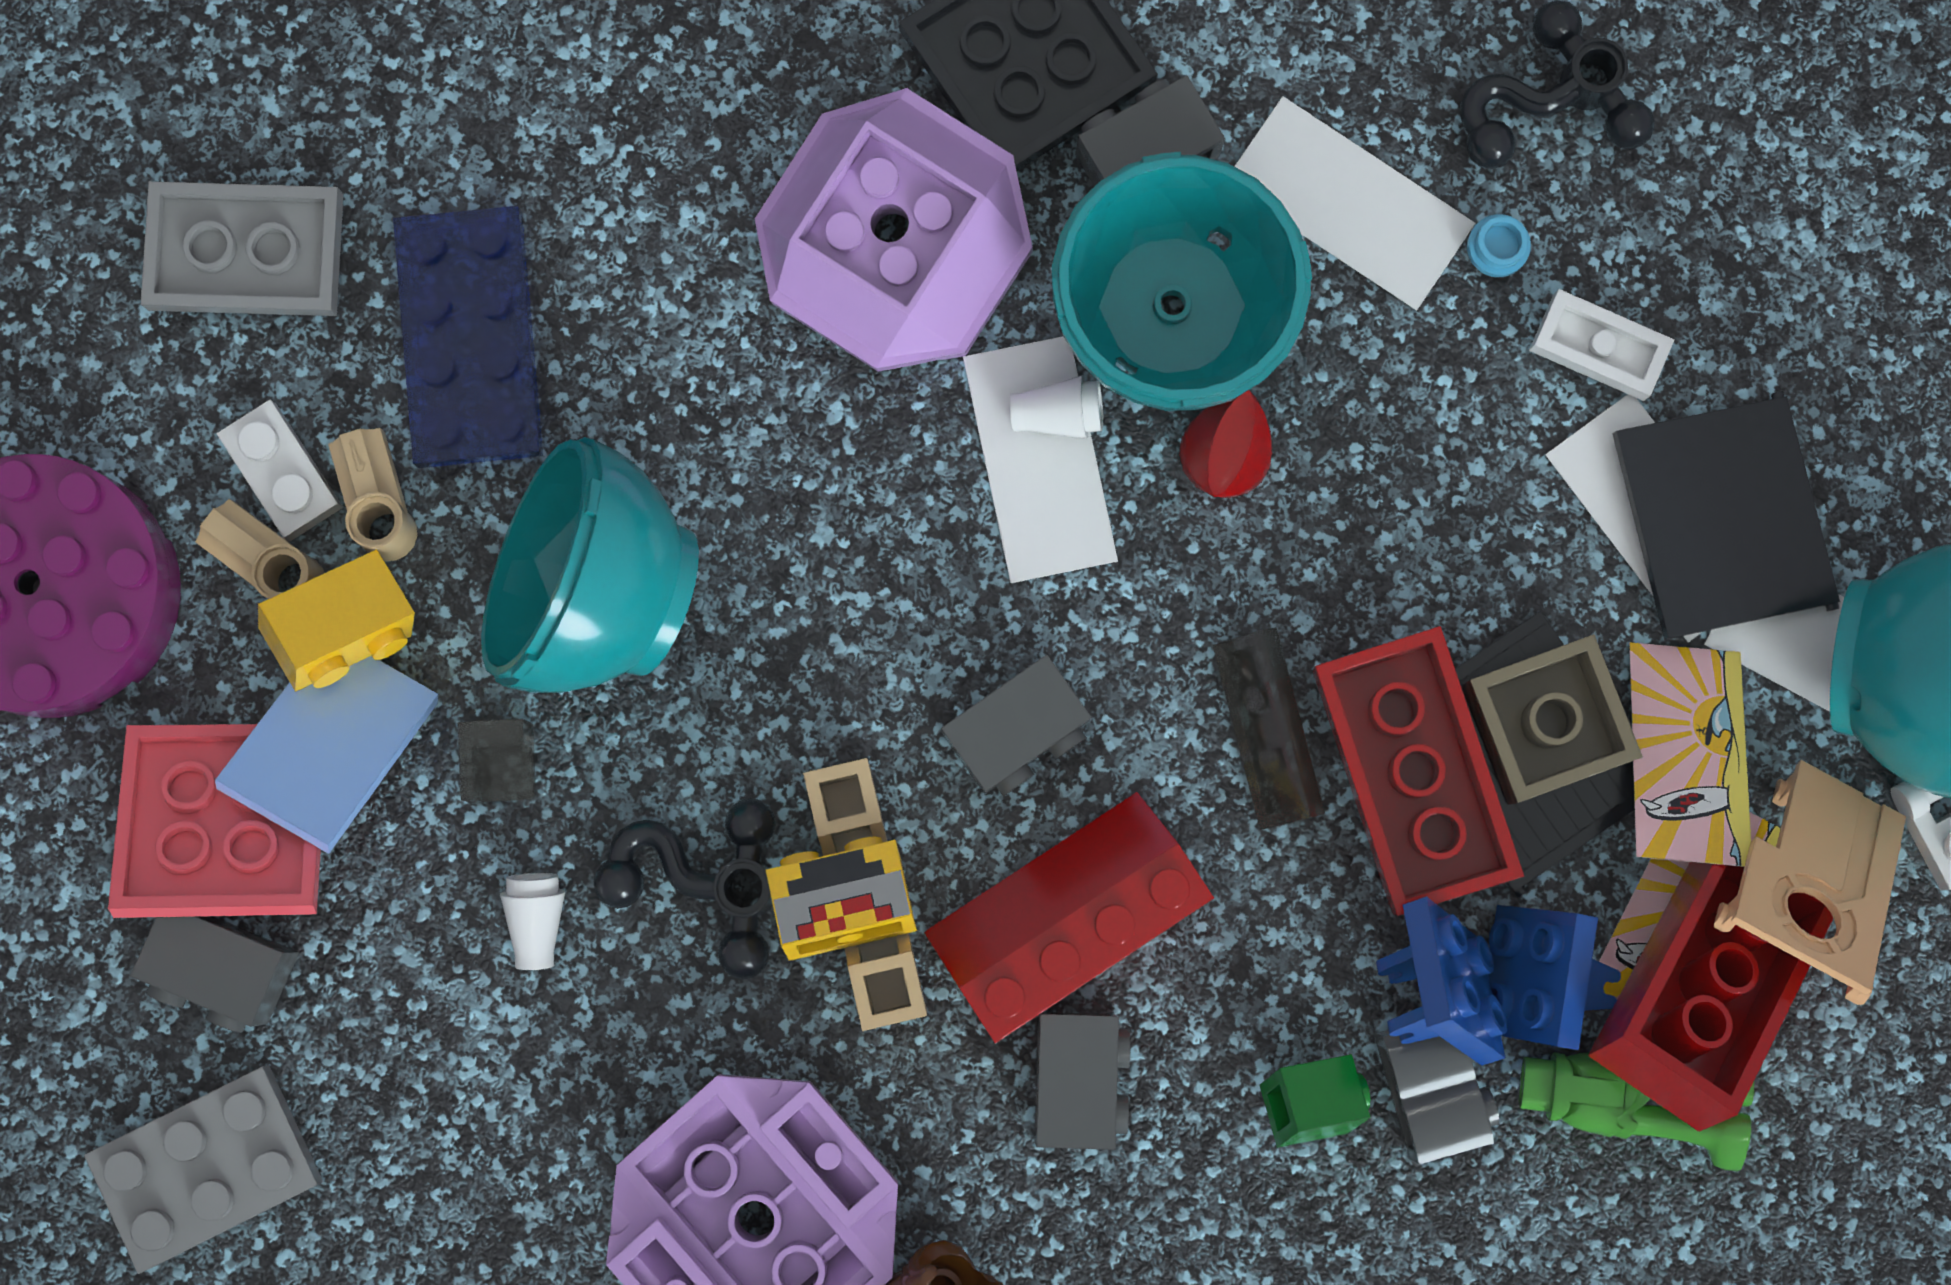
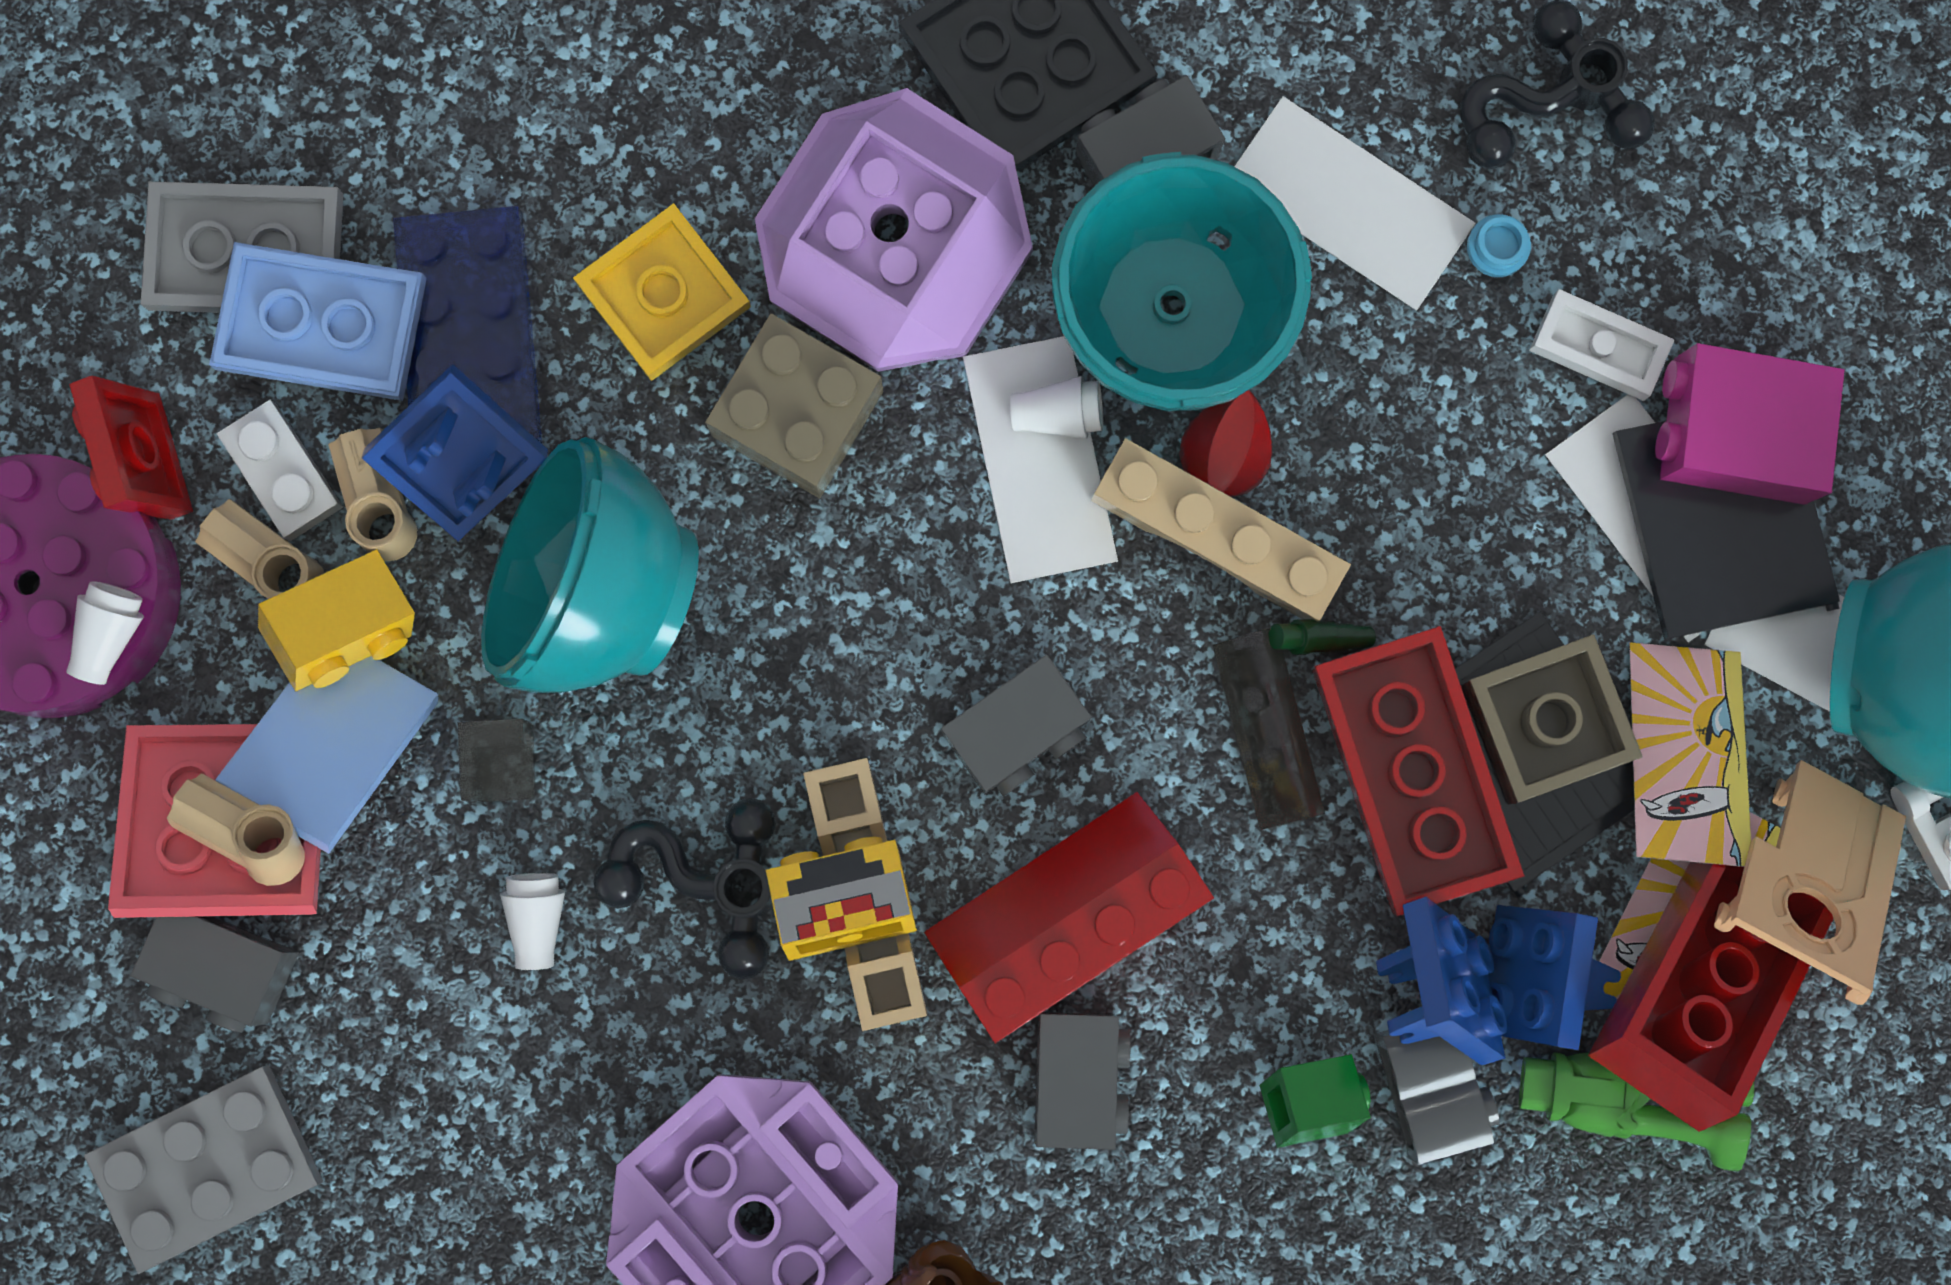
none -> white cone [66,581,144,685]
none -> red plate [69,375,193,520]
none -> tan piece [167,773,305,886]
none -> light blue tile [209,242,427,401]
none -> blue plate [362,364,548,542]
none -> yellow plate [573,203,751,381]
none -> dark tan brick [705,313,883,499]
none -> tan arch [1091,438,1351,622]
none -> dark green animal [1268,619,1376,655]
none -> dark pink brick [1655,343,1845,505]

